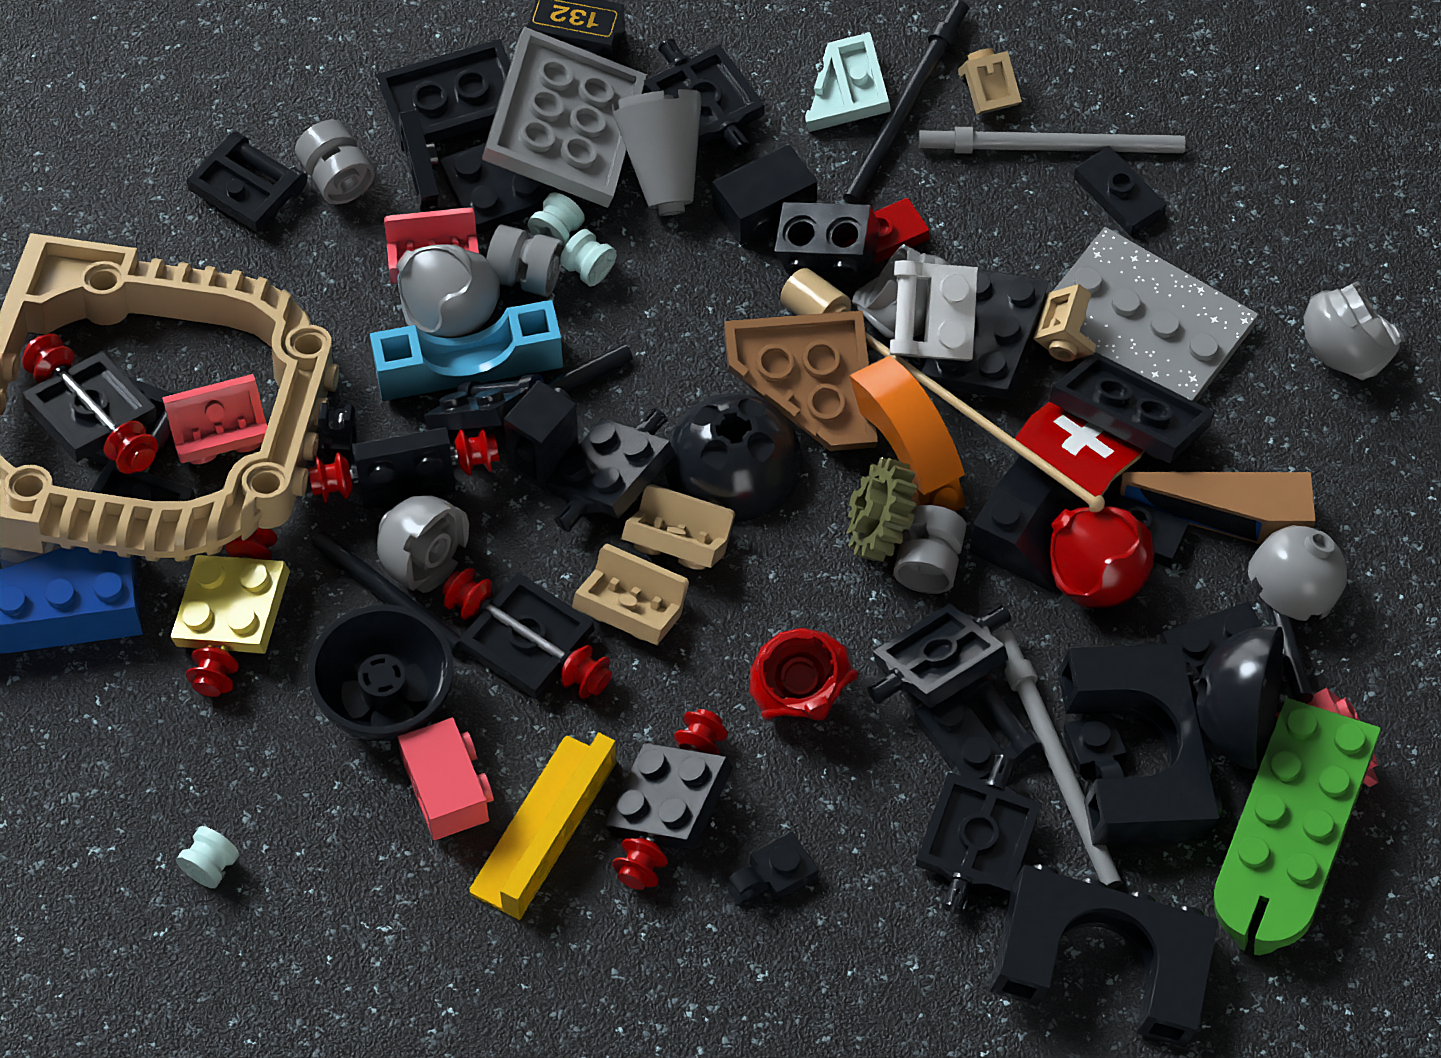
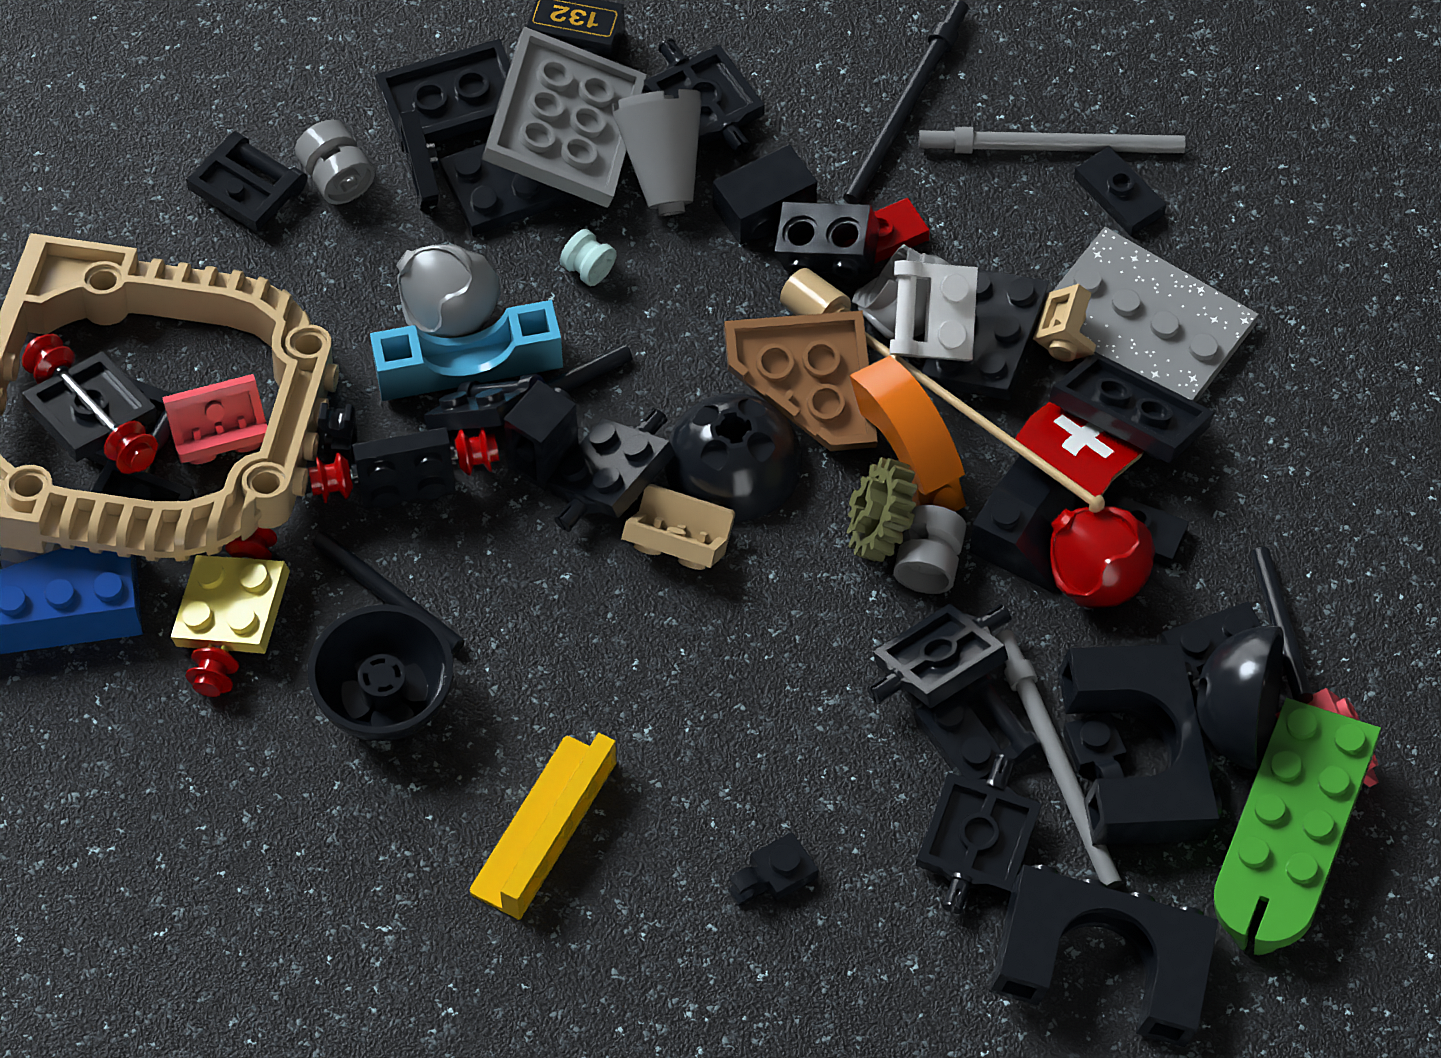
light aqua wheel [175,826,239,888] -> none
light grey cylinder [377,495,469,593] -> none
coral bracket [384,207,479,284] -> none
coral brick [397,717,494,841] -> none
black plate [442,568,612,699] -> none
light grey wheel [486,224,564,297] -> none
light aqua wheel [528,192,585,247] -> none
tan bracket [572,544,689,645] -> none
plate [604,709,733,890] -> none
red helmet [749,628,858,721] -> none
light aqua wing [805,32,891,132] -> none
tan bracket [958,48,1022,115] -> none
medium nougat slope [1118,472,1316,545] -> none
light grey cylinder [1248,525,1347,621] -> none
light grey helmet [1303,281,1405,380] -> none

